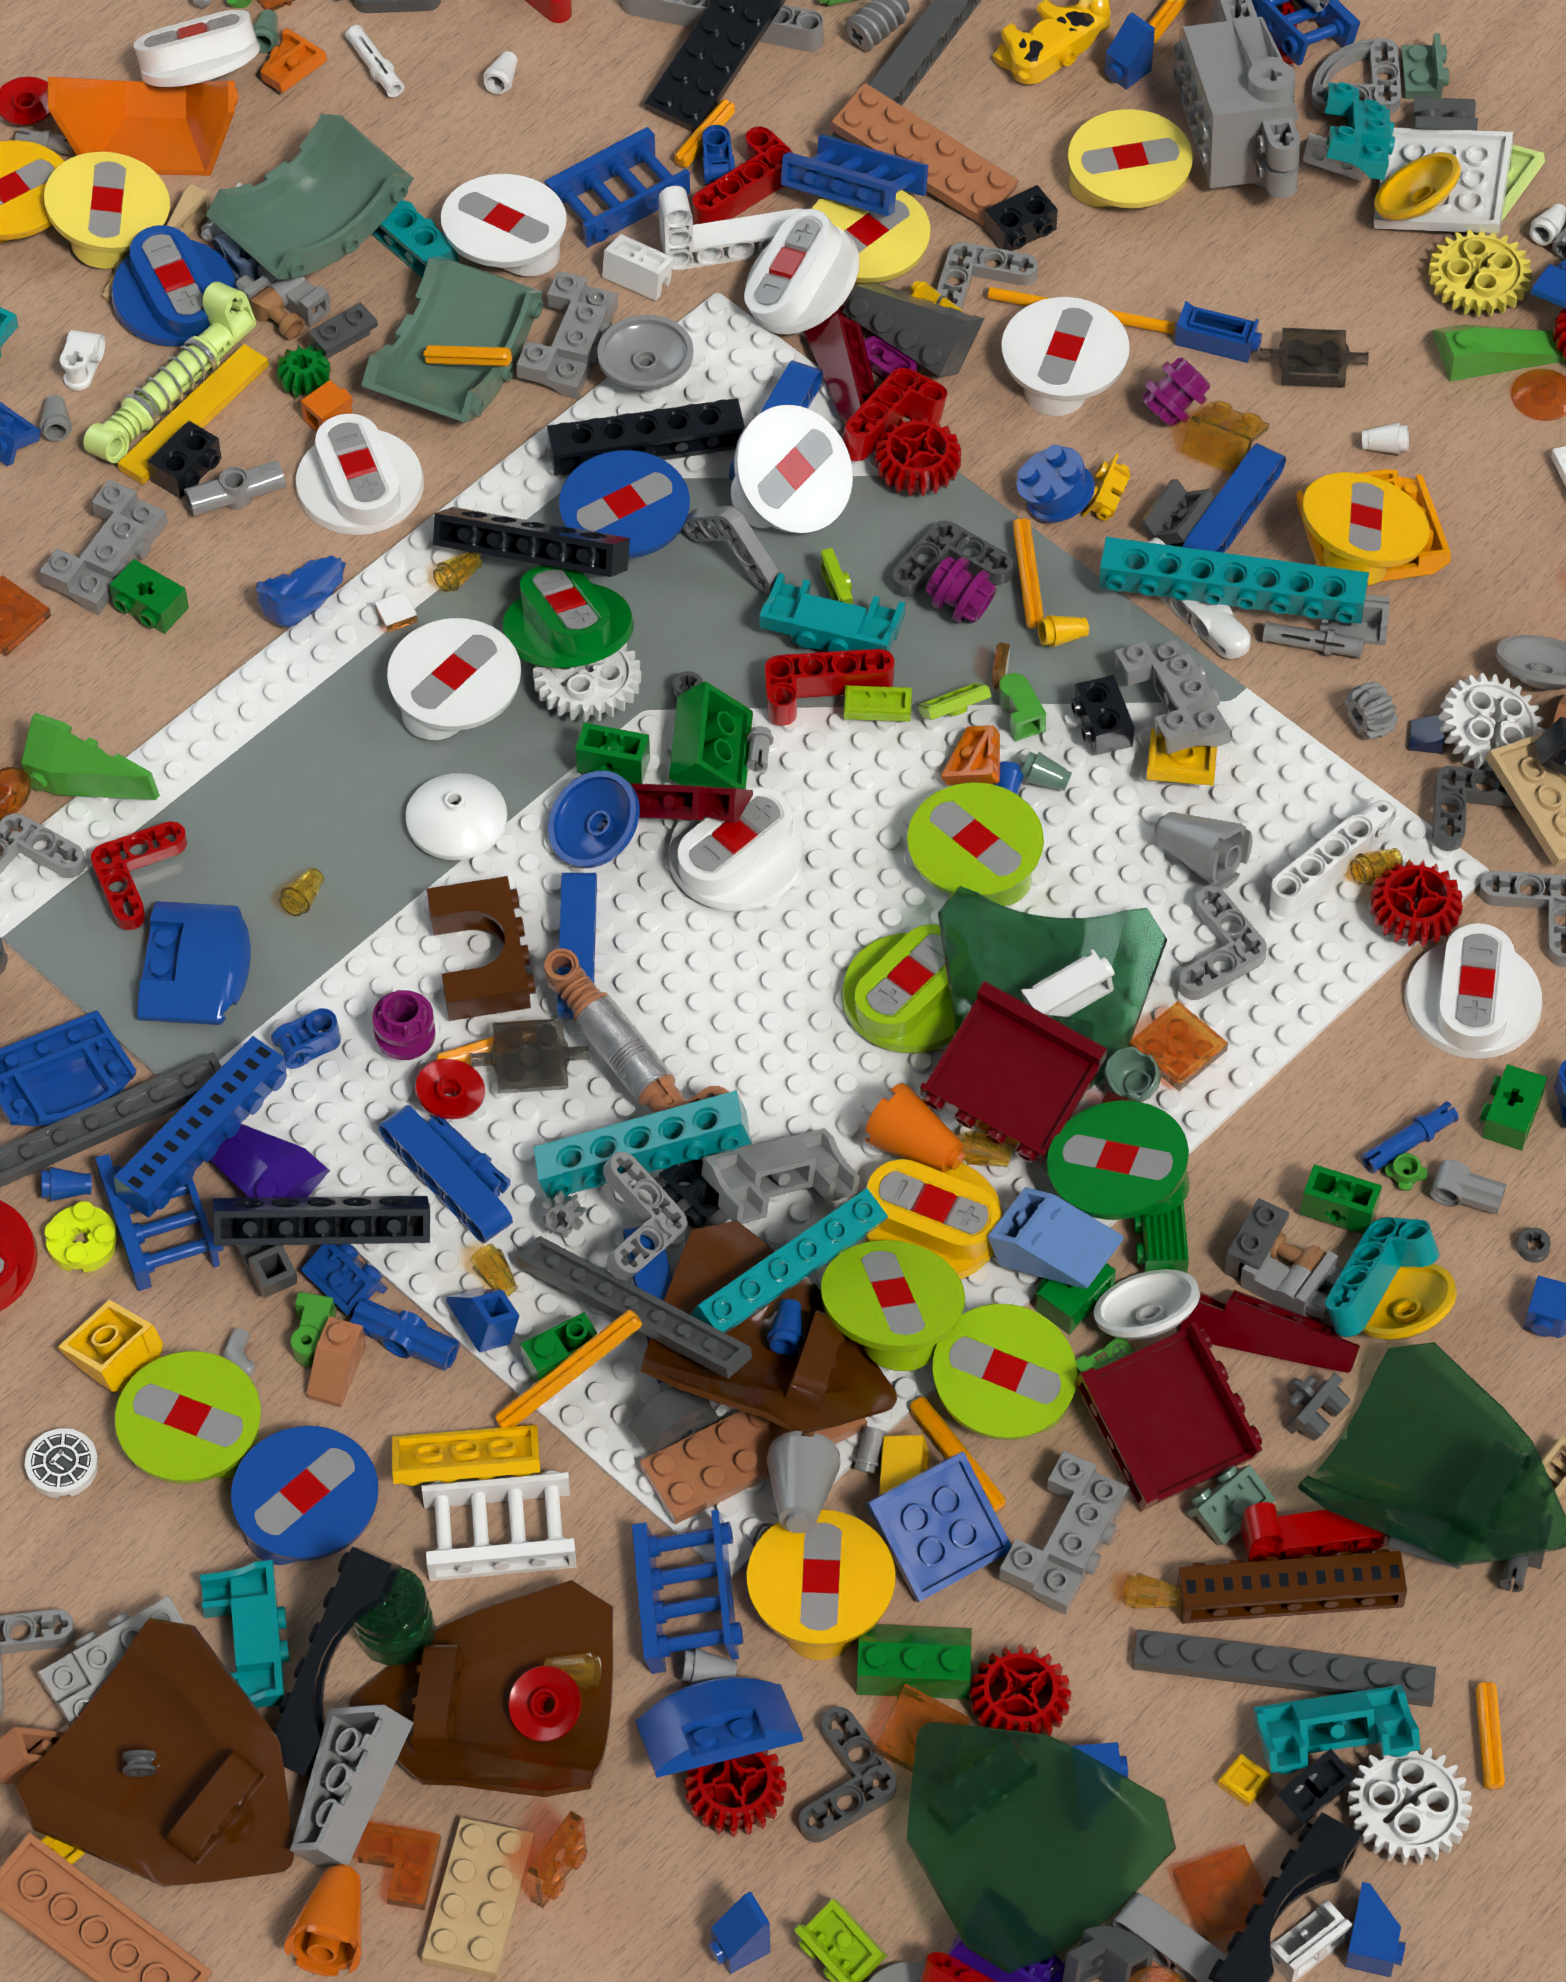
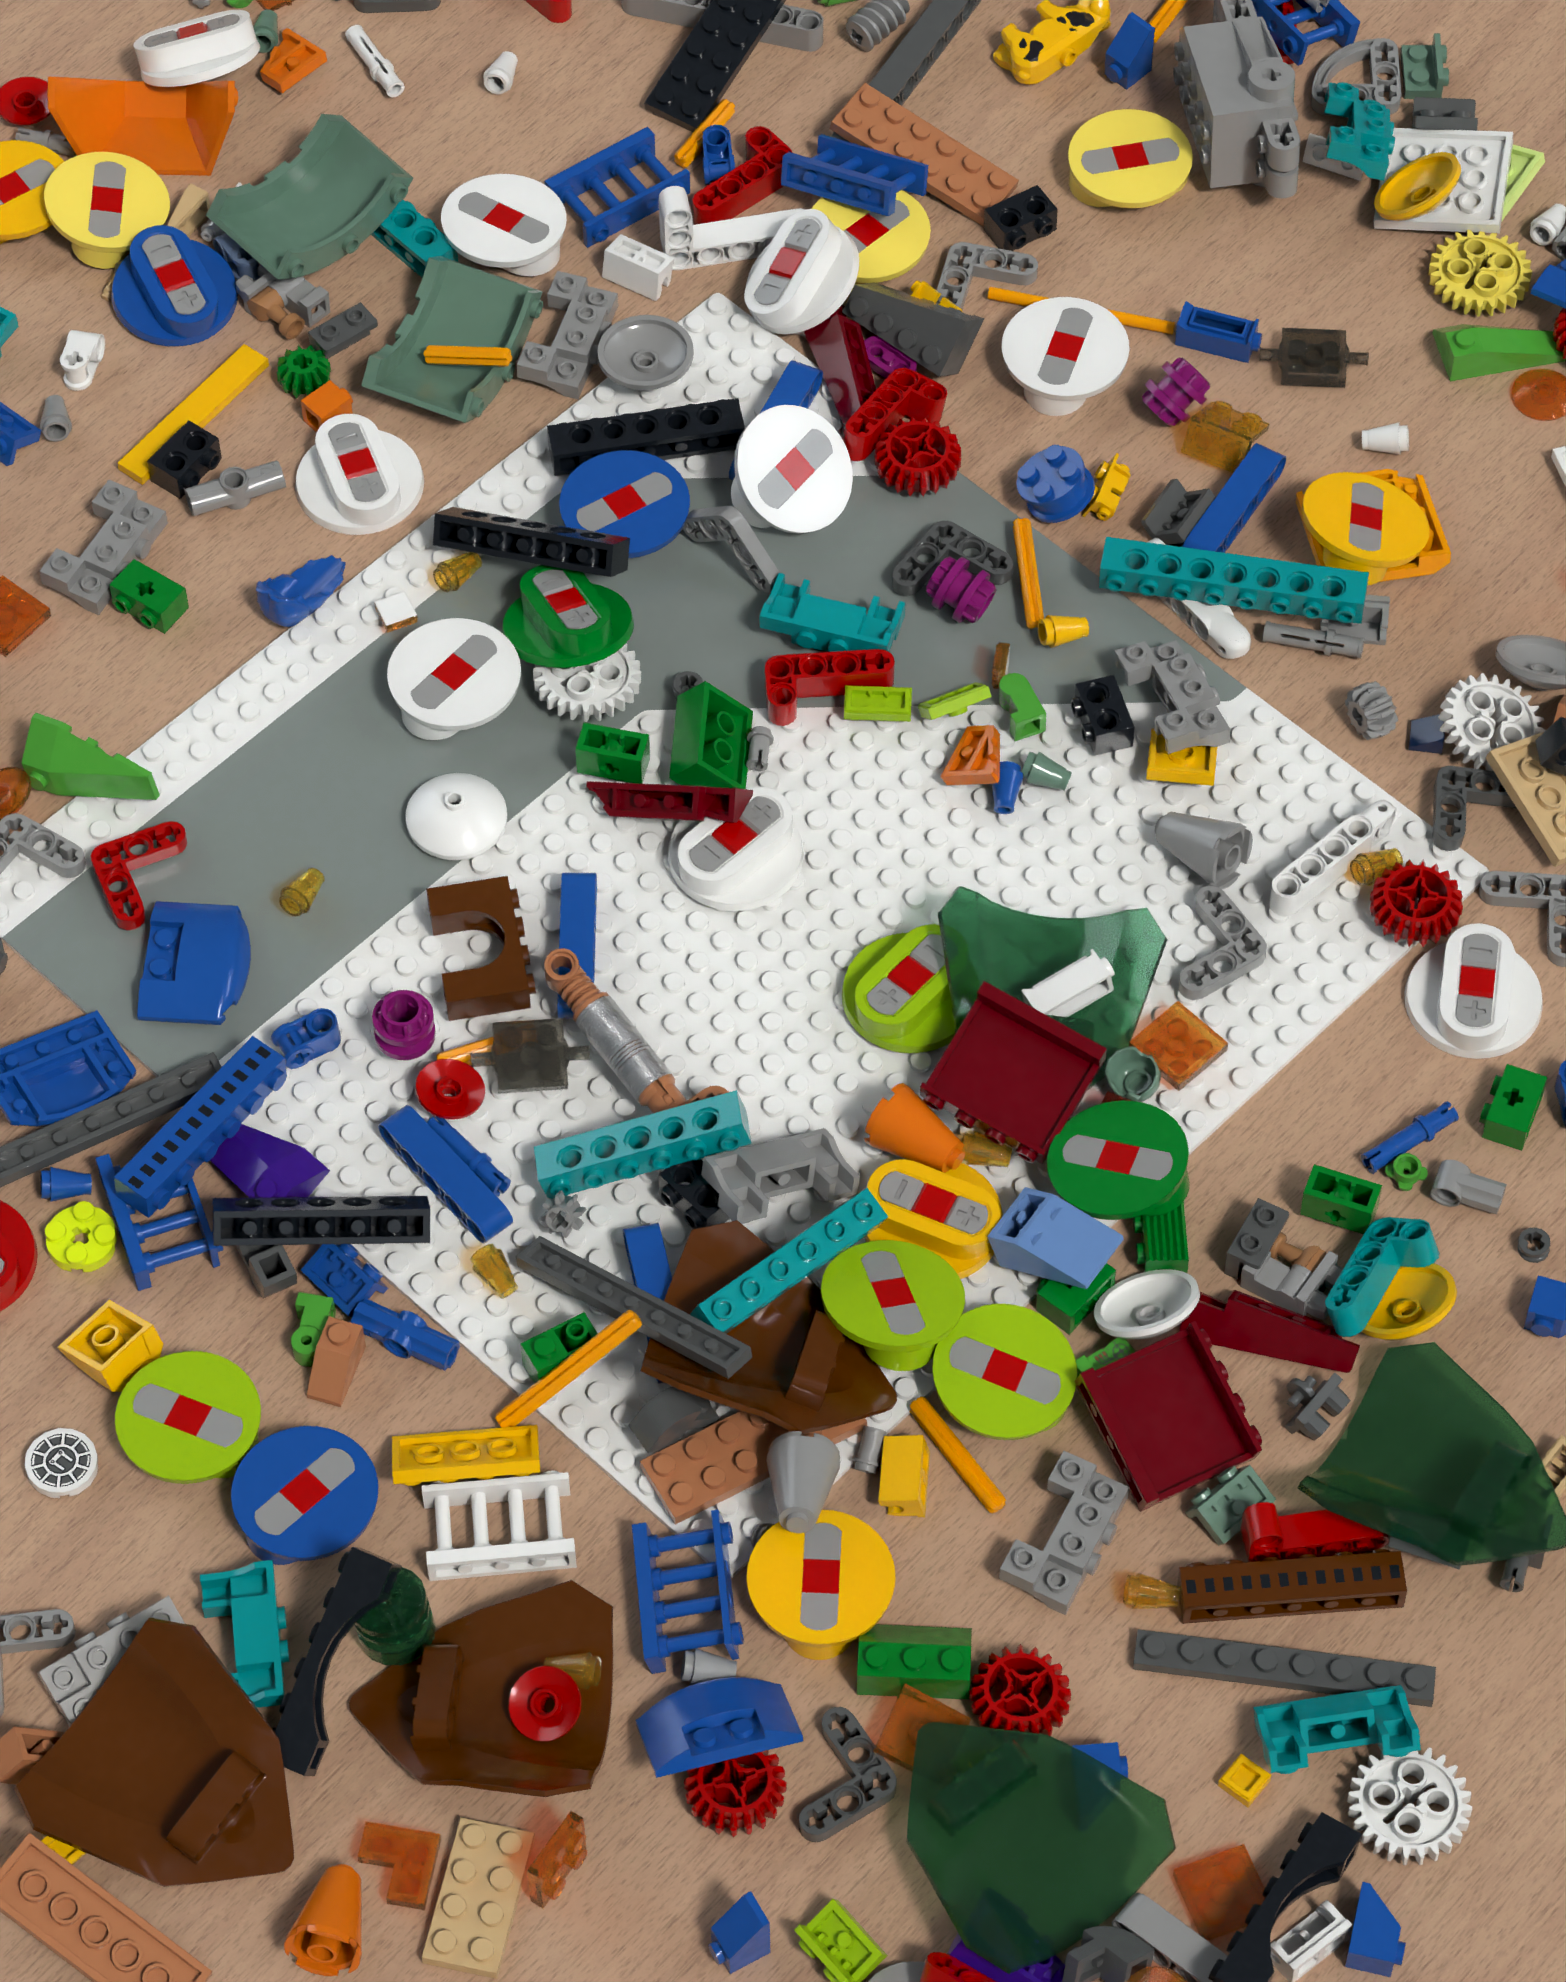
yellowish green piece [83,282,256,463] -> none
dark grey bush [122,1750,157,1777] -> none
light grey arm [223,1328,255,1377] -> none
light grey wedge [290,1705,413,1868] -> none
blue slope [446,1288,520,1353] -> none
blue dish [548,771,640,868] -> none
light grey beam [603,1152,688,1280] -> none
blue cone [767,1299,803,1355] -> none
lime plate [820,548,853,604] -> none
plate [865,1451,1012,1602] -> none
lime piece [907,782,1044,907] -> none
black brick [1266,1748,1356,1836] -> none
light orange axle [1476,1682,1505,1790] -> none

